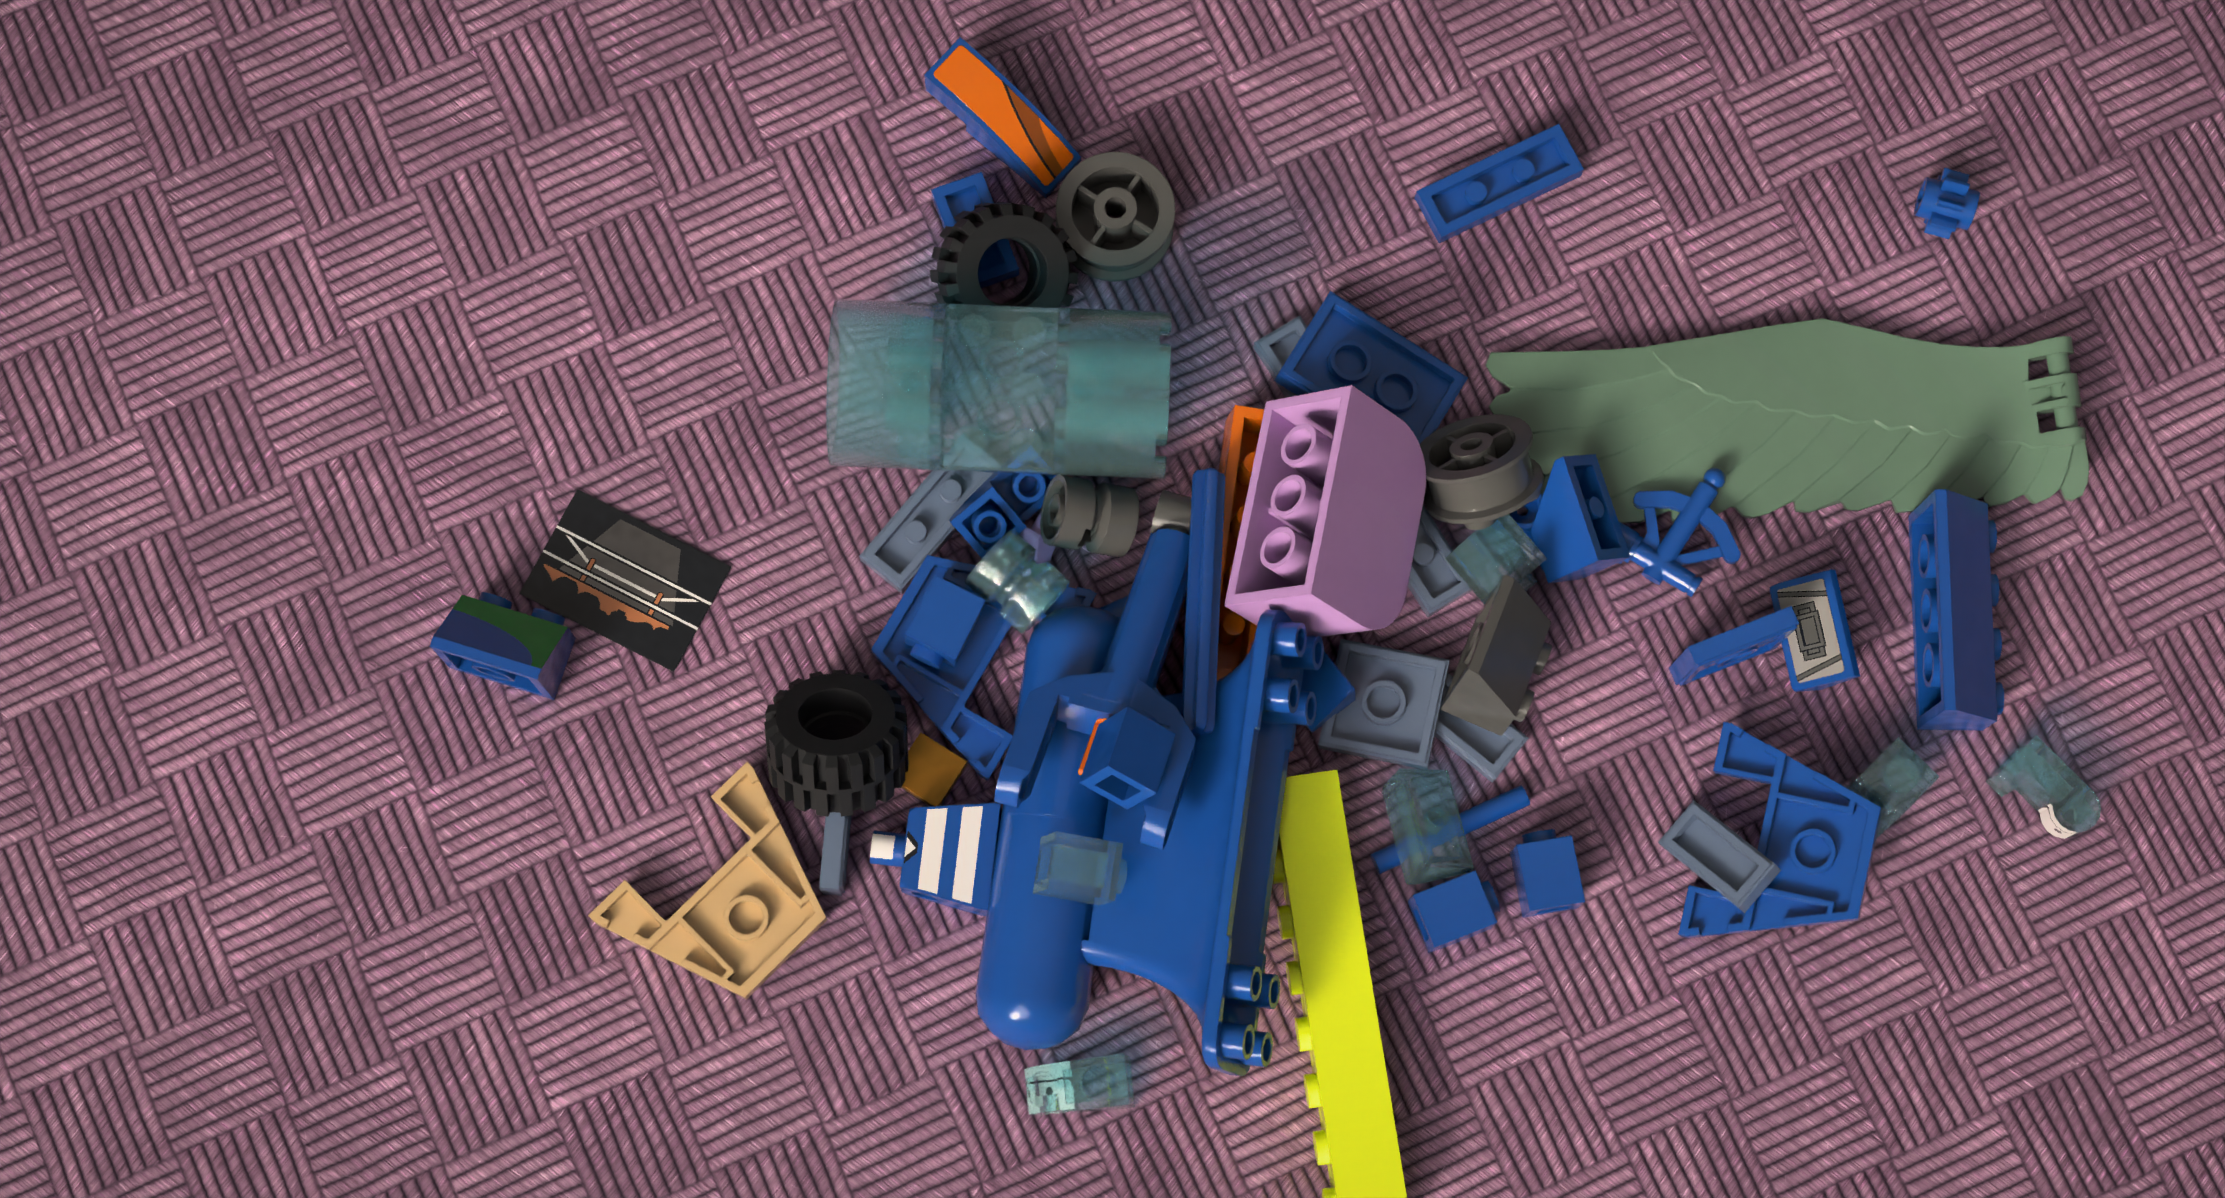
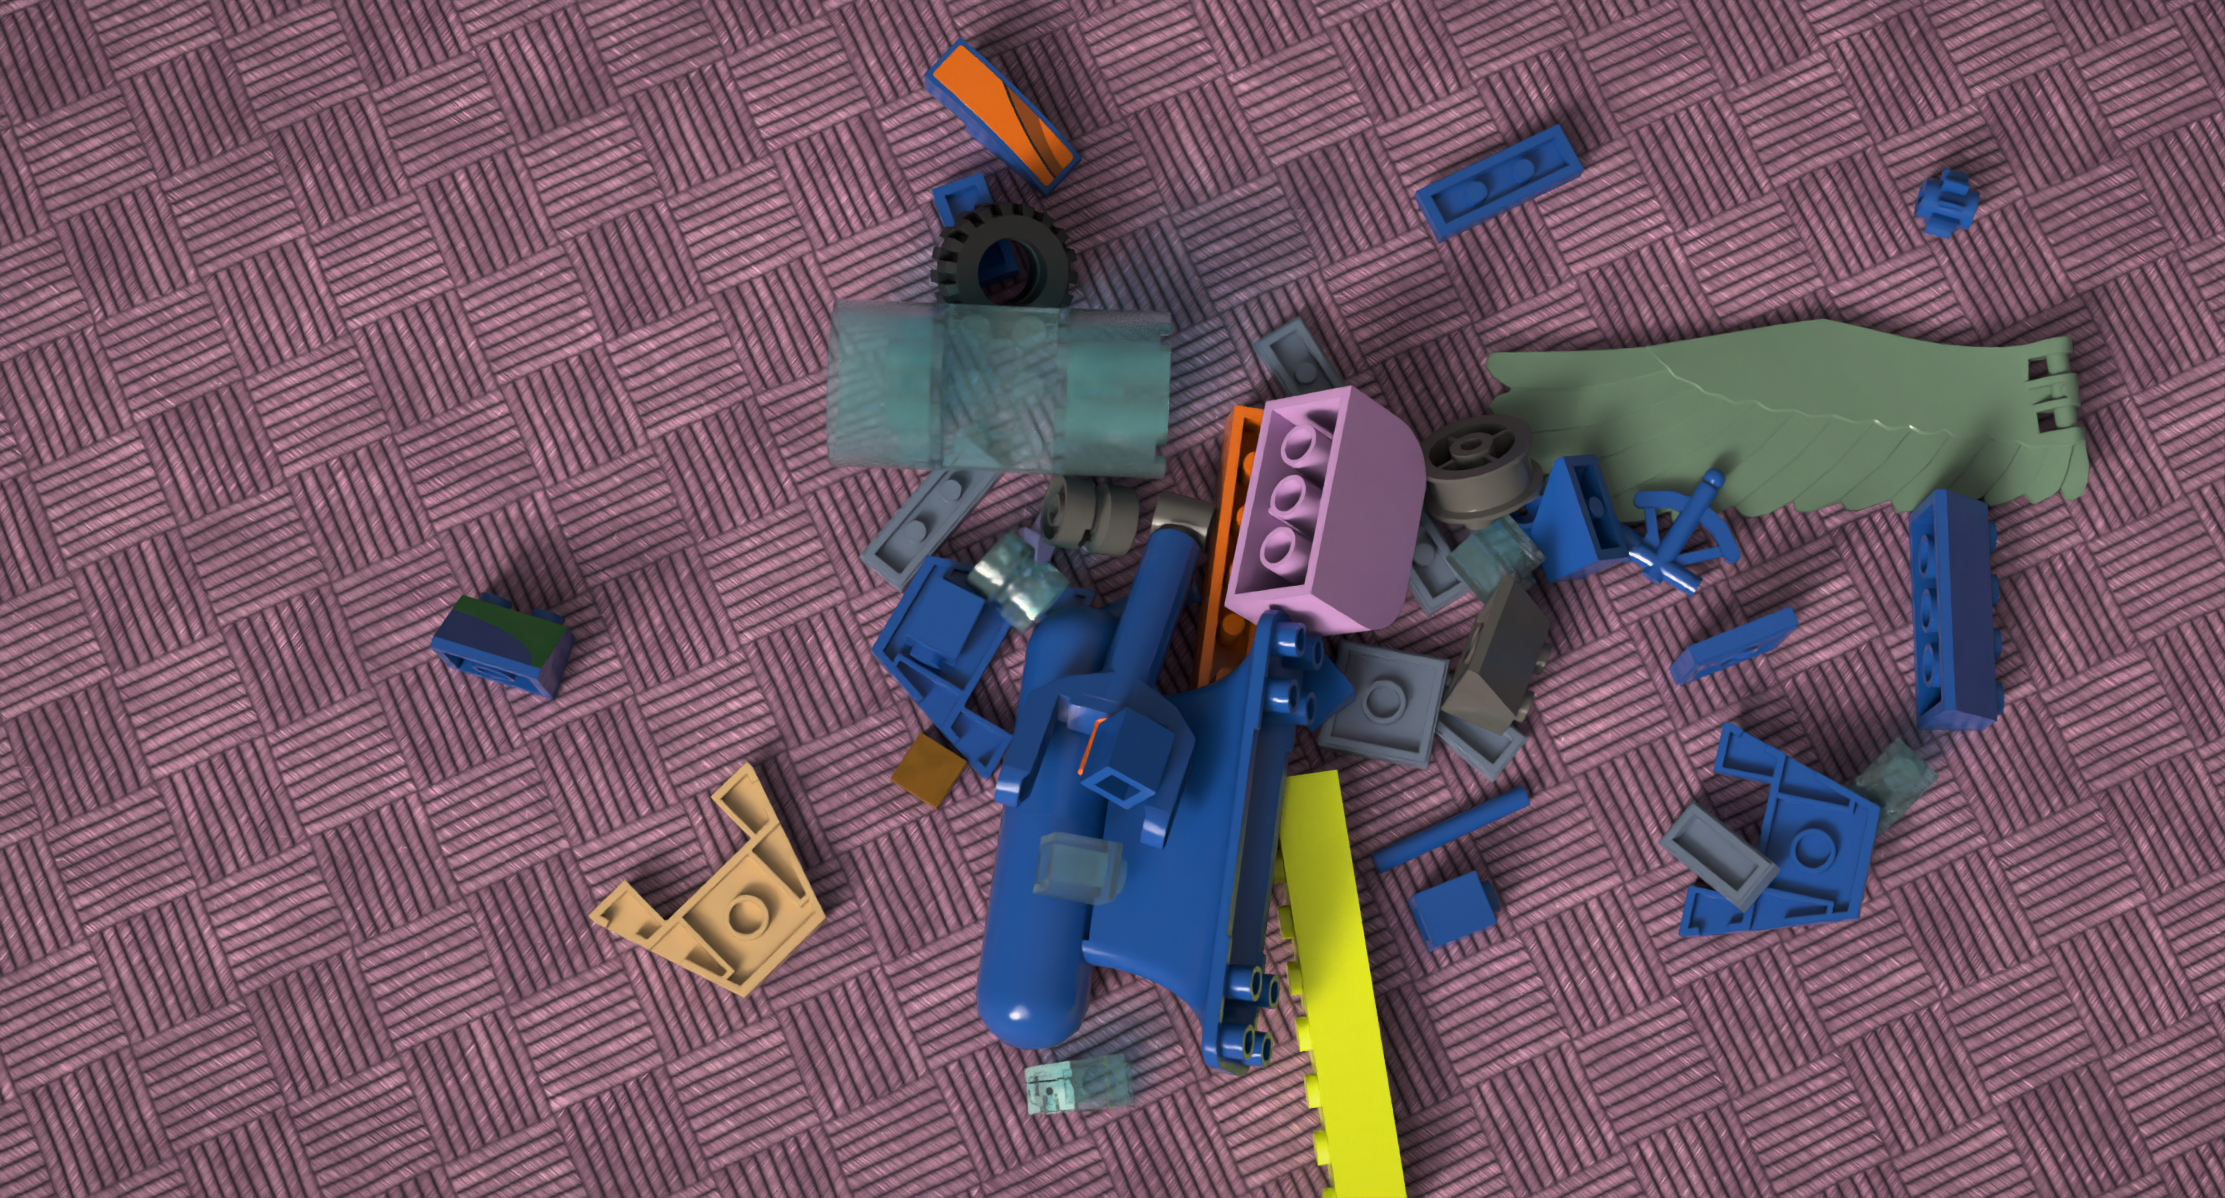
black sticker [519,489,731,672] -> none
black tyre [764,670,909,817] -> none
sand blue tile [819,812,852,896] -> none
torso [870,803,1002,916] -> none
blue slope [949,442,1057,562] -> none
dark grey wheel [1056,152,1175,282] -> none
blue axle [1181,468,1225,736] -> none
blue tile [1274,291,1468,444] -> none
clear light blue slope [1382,768,1474,884] -> none
blue brick [1510,829,1585,918] -> none
slope [1770,569,1860,692] -> none
clear light blue leg [1985,735,2101,839] -> none

